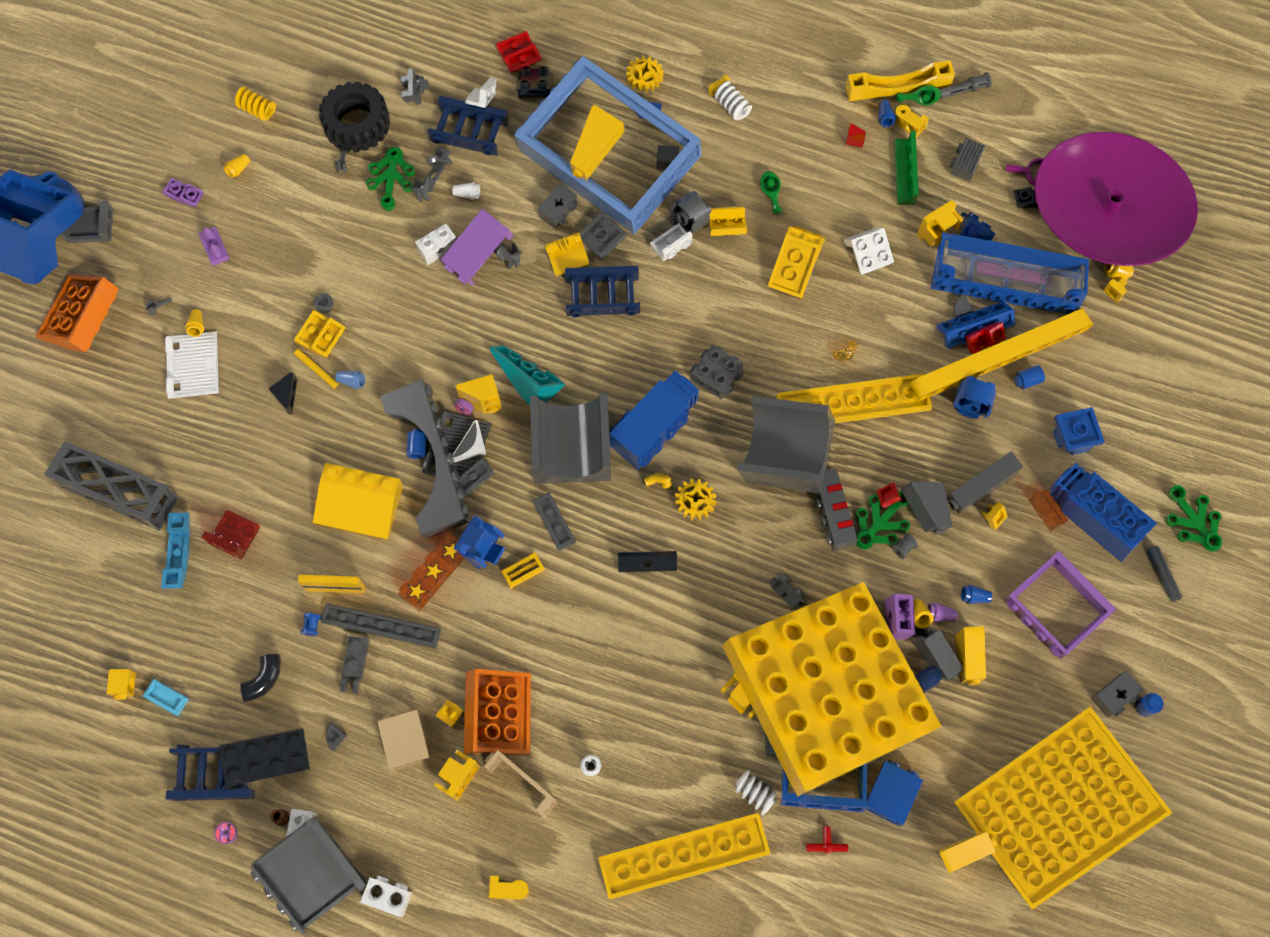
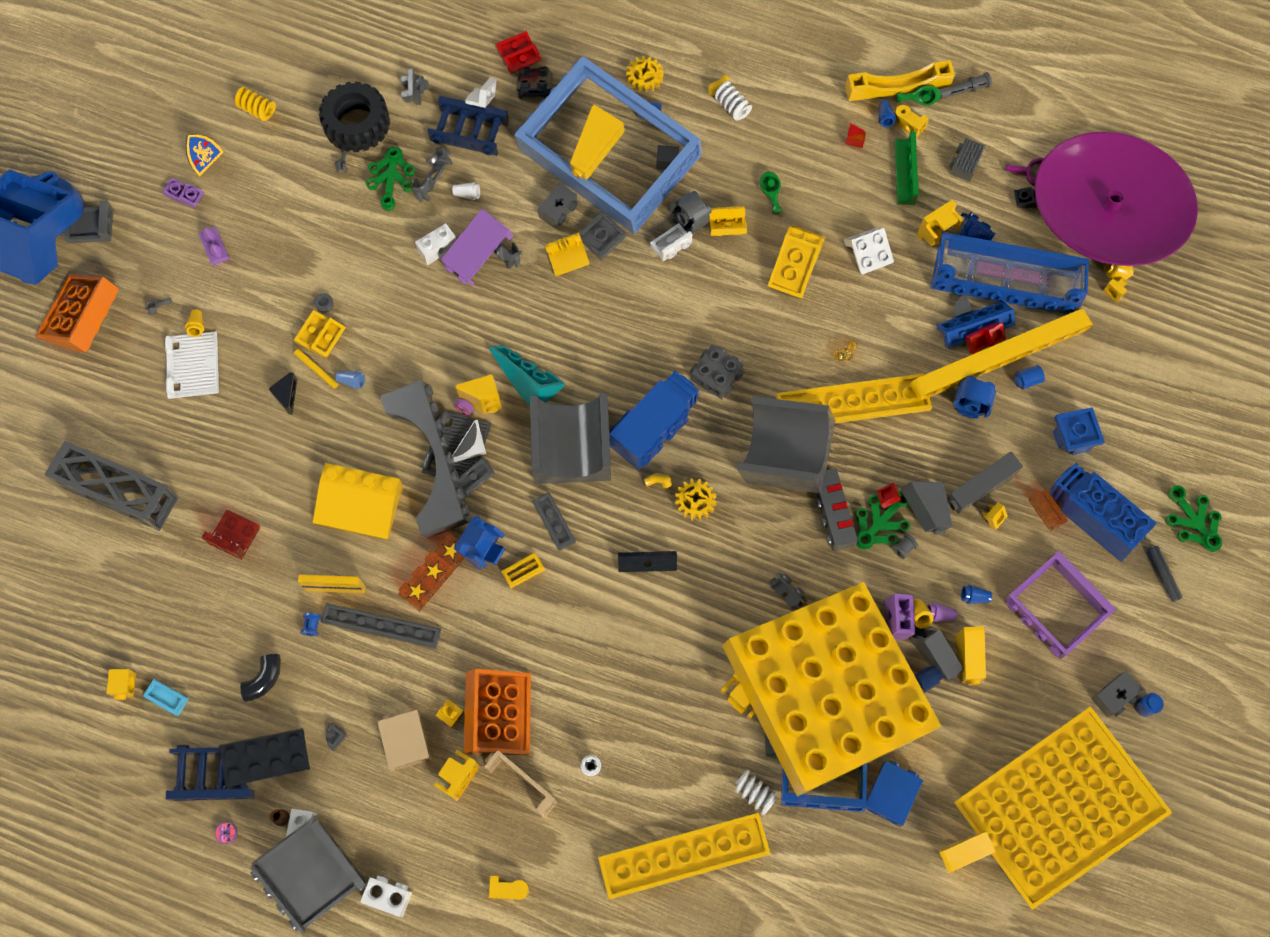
dark azure slope [161,513,190,589] -> none
yellow cone [223,154,250,179] -> none
dark grey hinge [340,636,370,694] -> none
blue brick [406,429,426,459] -> none
dark blue fence [565,266,640,318] -> none
red piece [806,826,849,854] -> none
none -> shield [186,134,223,177]

